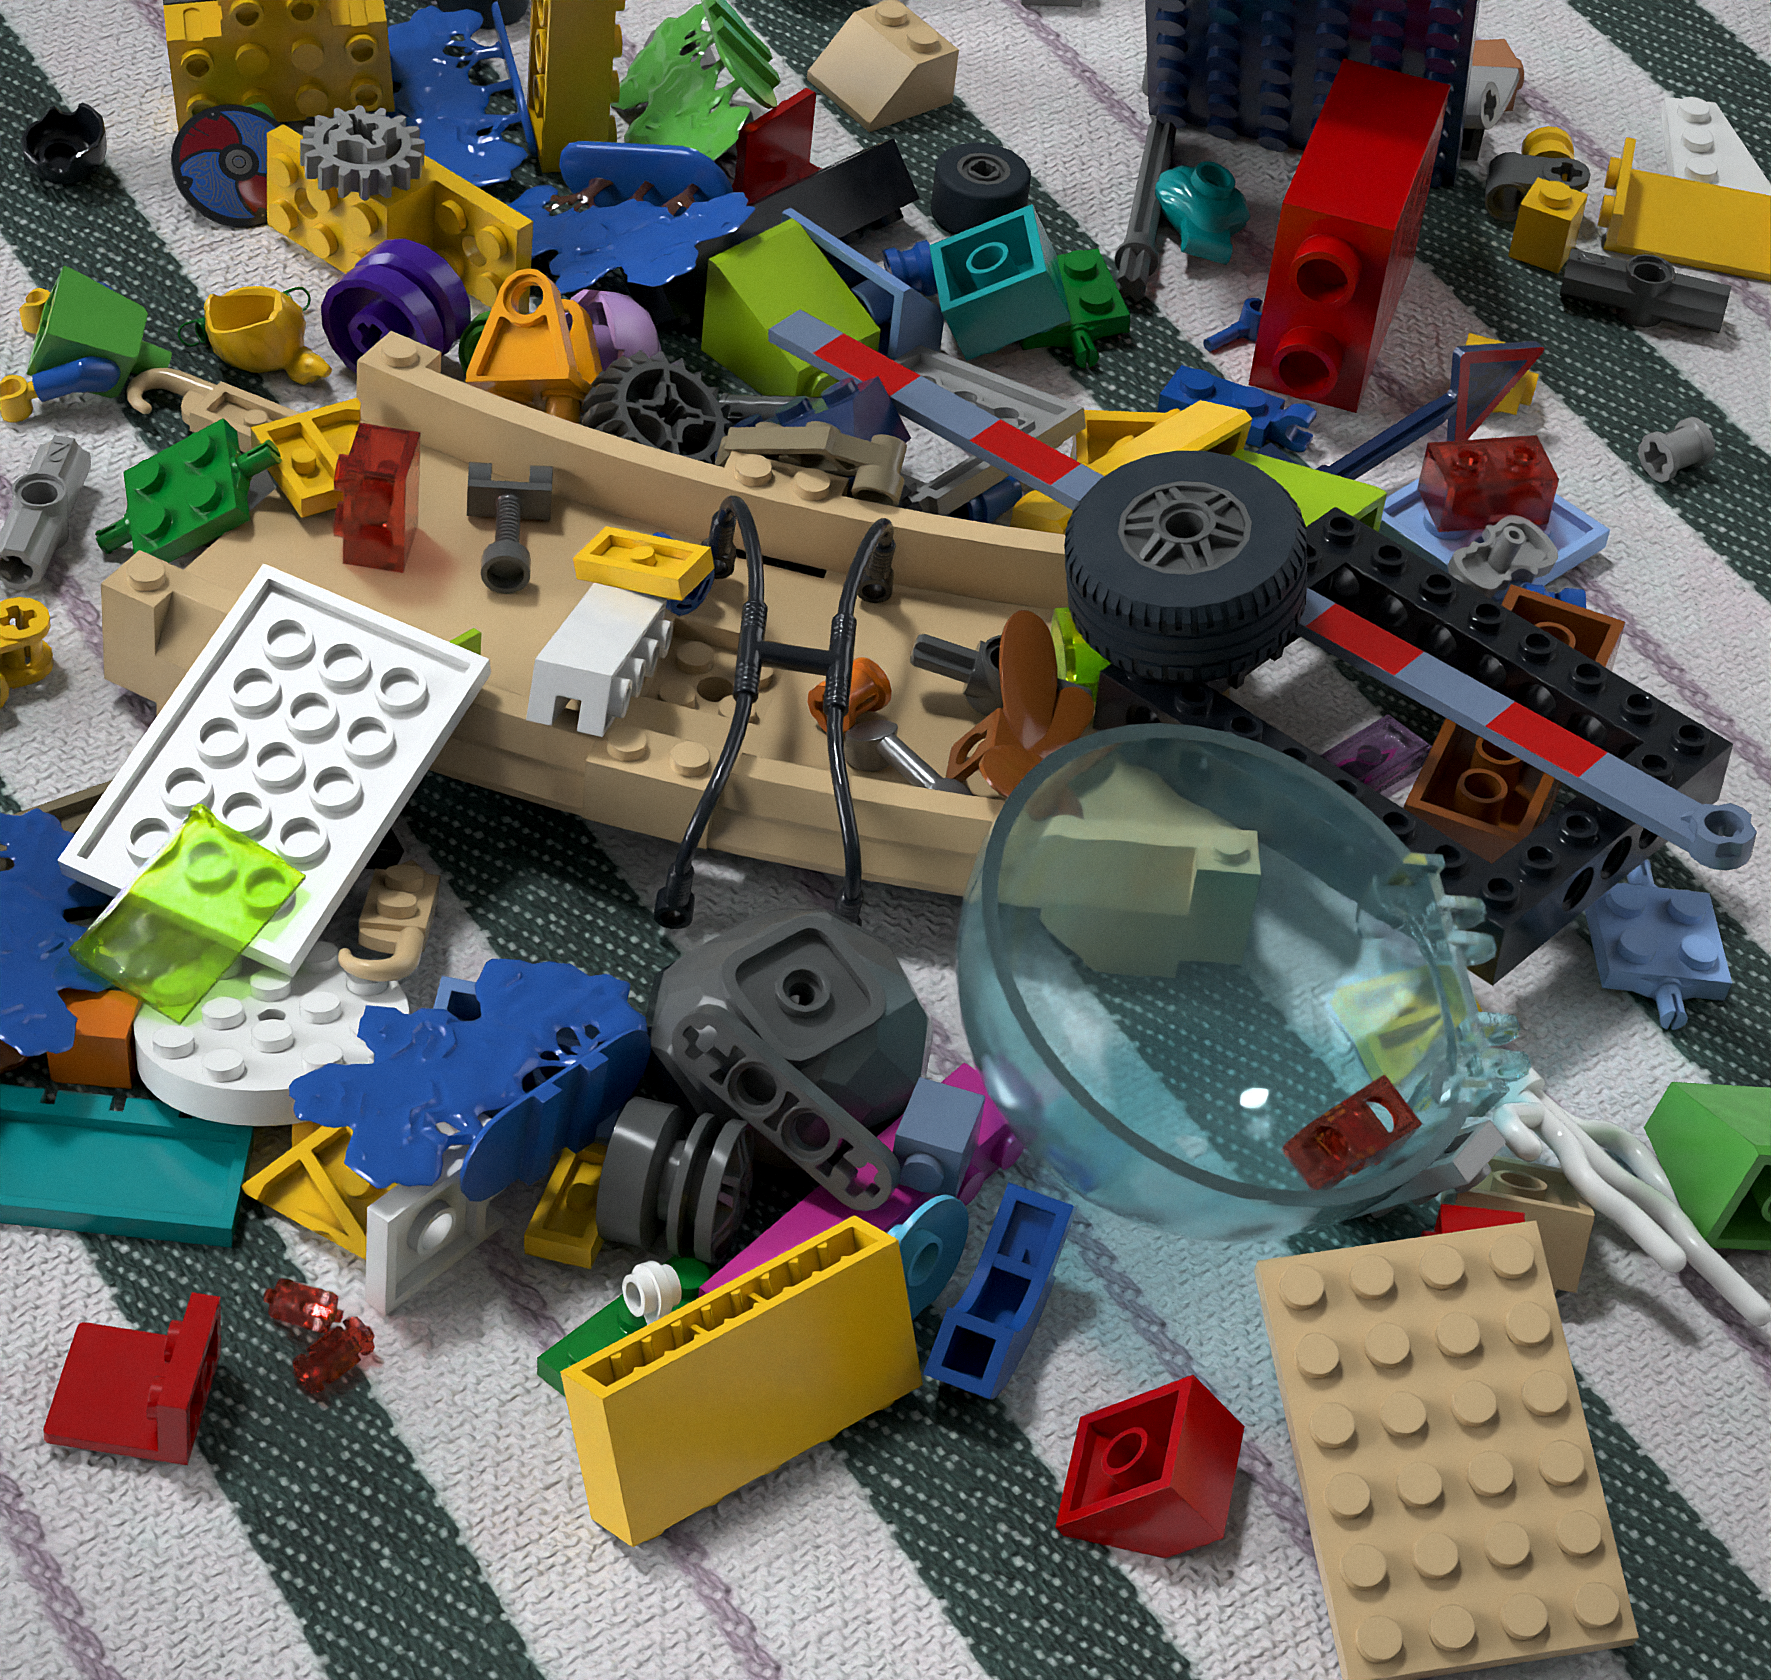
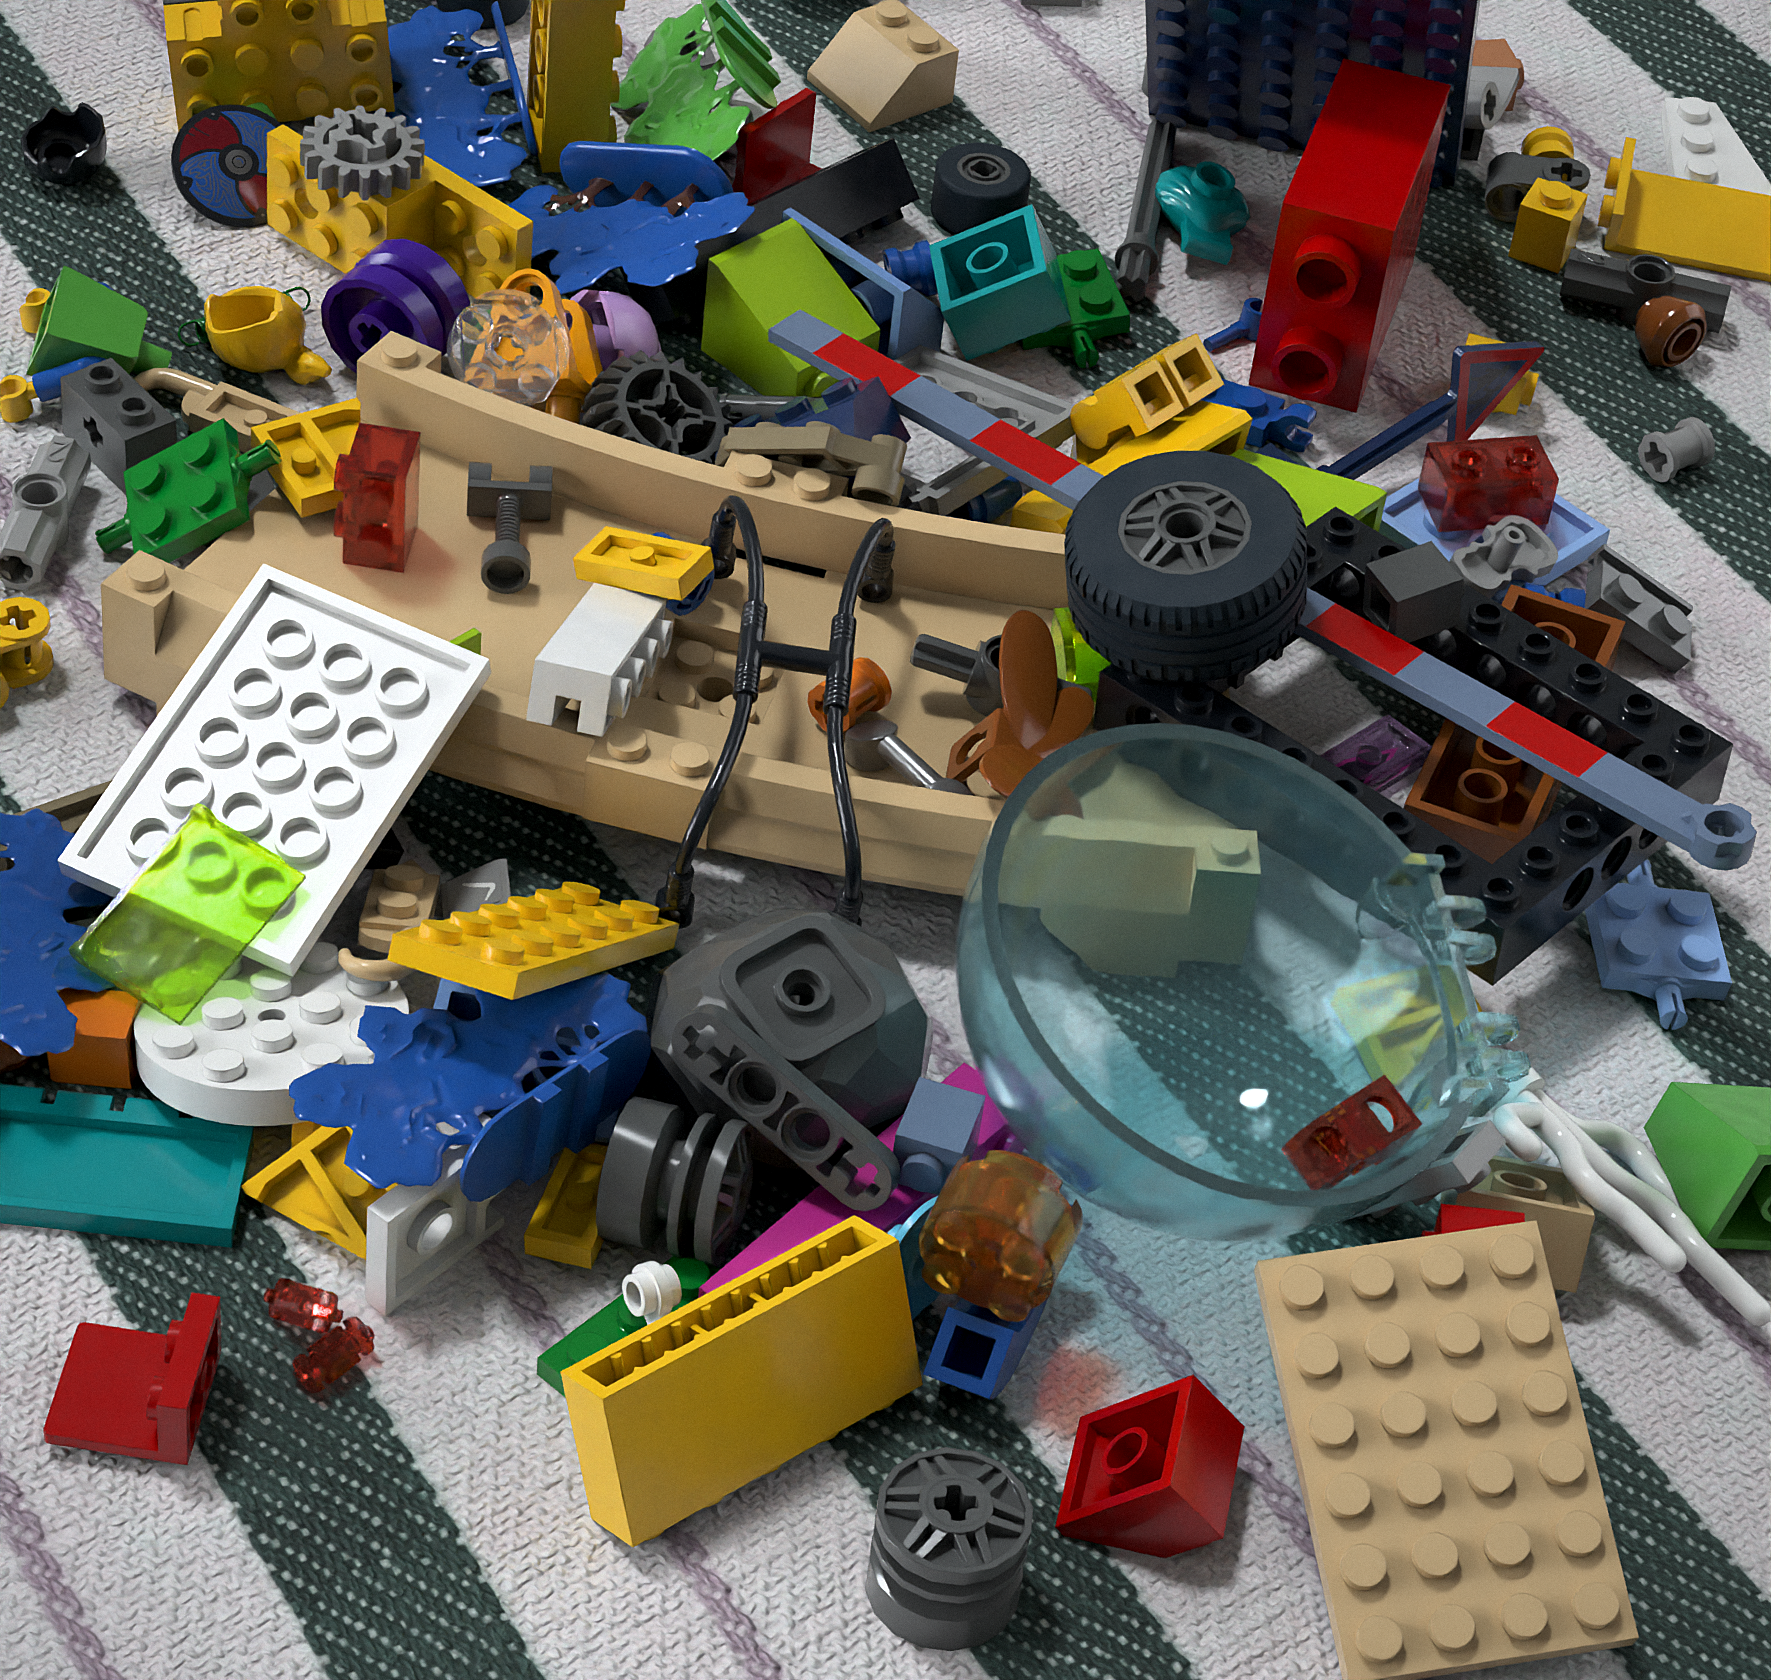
none -> dark grey brick [60,358,177,495]
none -> yellow plate [387,882,680,1000]
none -> light grey slope [440,859,511,920]
none -> clear plate [447,289,569,407]
none -> dark grey wheel [865,1447,1033,1651]
none -> clear orange brick [918,1150,1083,1322]
none -> yellow legs [1070,333,1224,449]
none -> dark grey brick [1363,541,1466,643]
none -> dark grey plate [1585,544,1693,674]
none -> dark orange cone [1635,295,1707,367]

